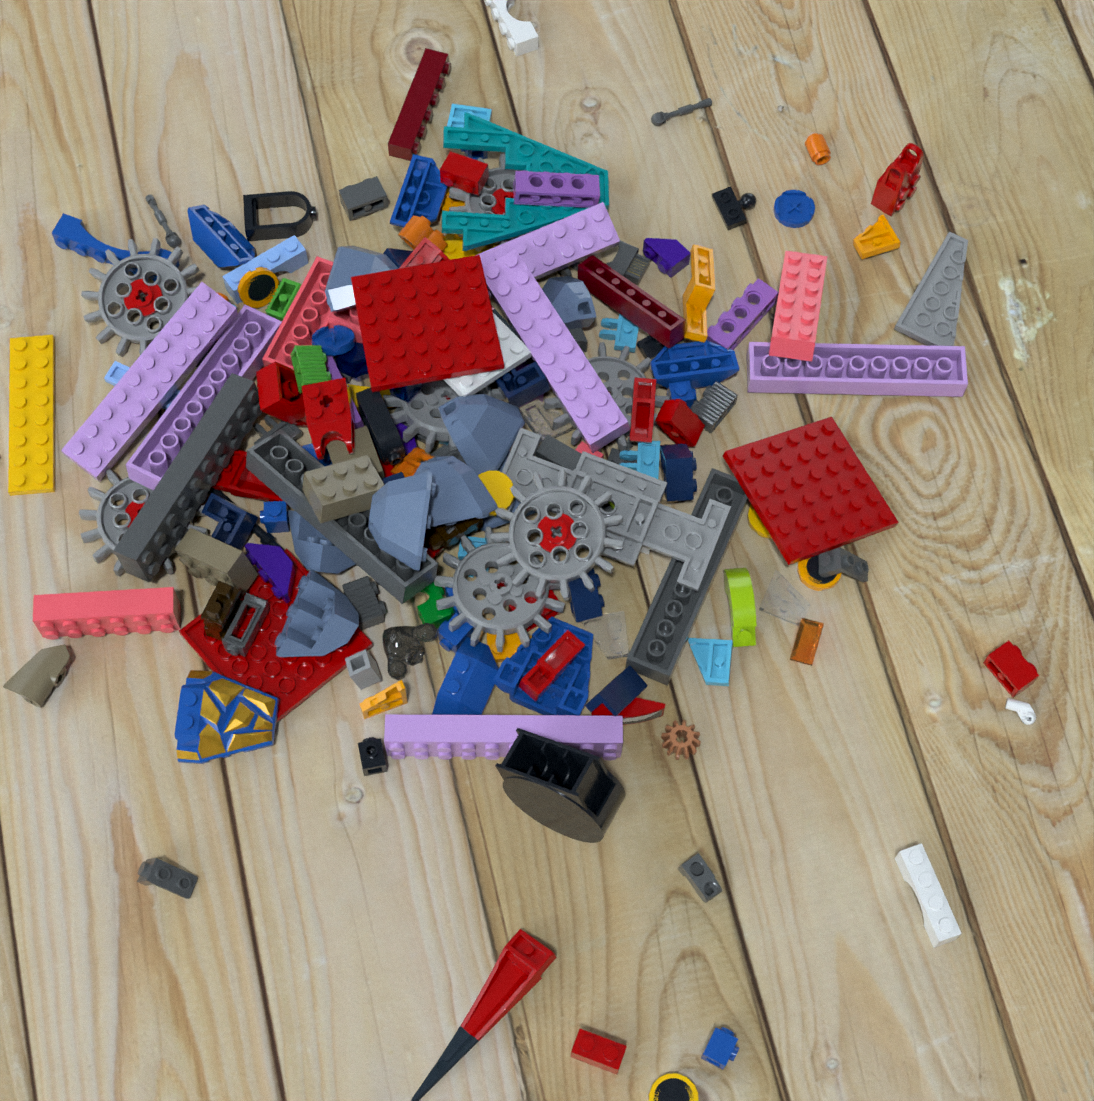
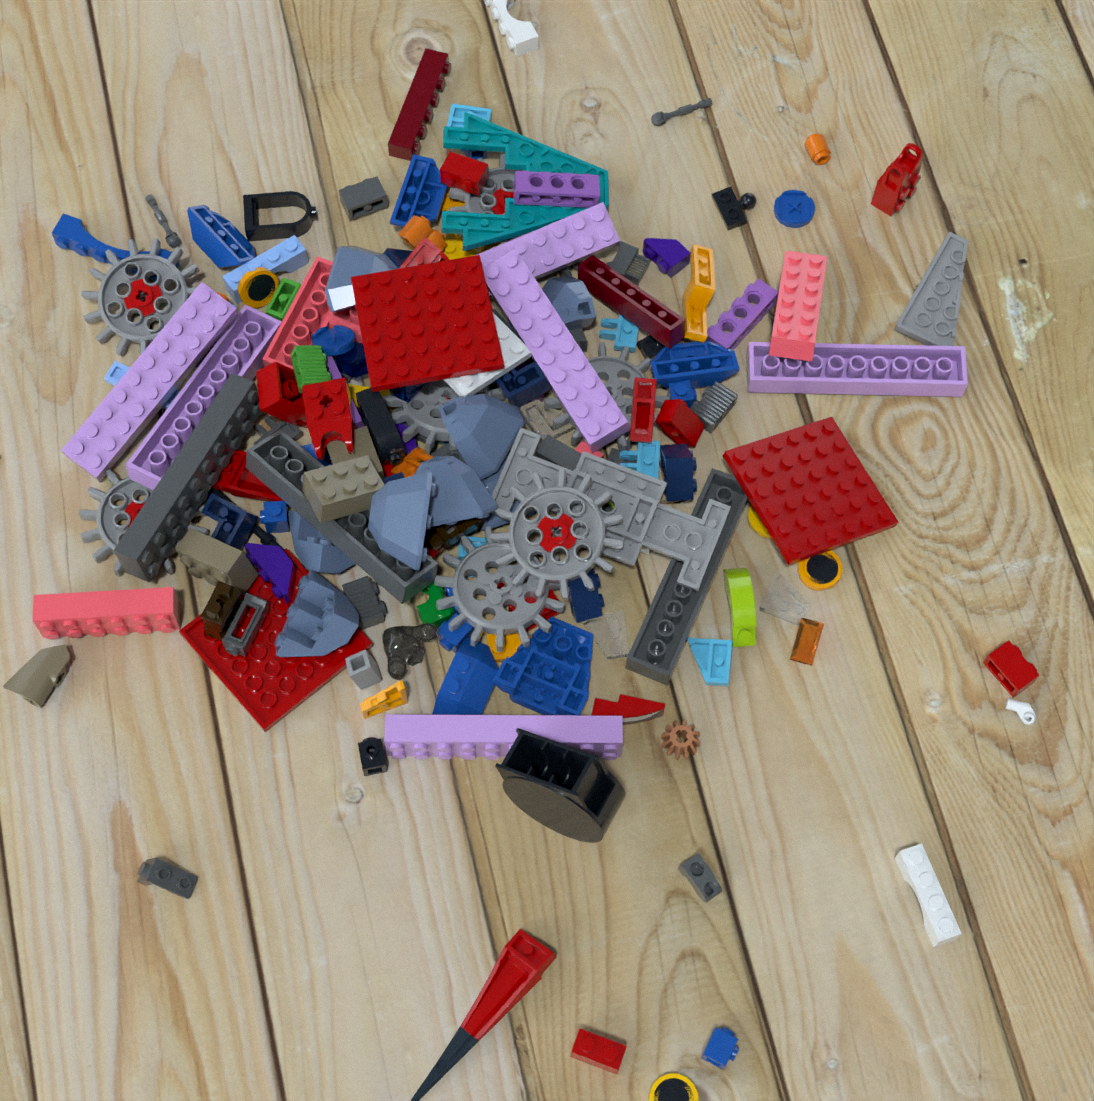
yellow plate [8,335,55,496] -> none
wedge [174,670,279,764] -> none
yellow tile [478,470,514,516] -> none
red slope [519,630,585,701] -> none
dark blue panel [585,665,648,716] -> none
dark grey bracket [819,547,869,583] -> none
light orange wing [853,214,901,259] -> none

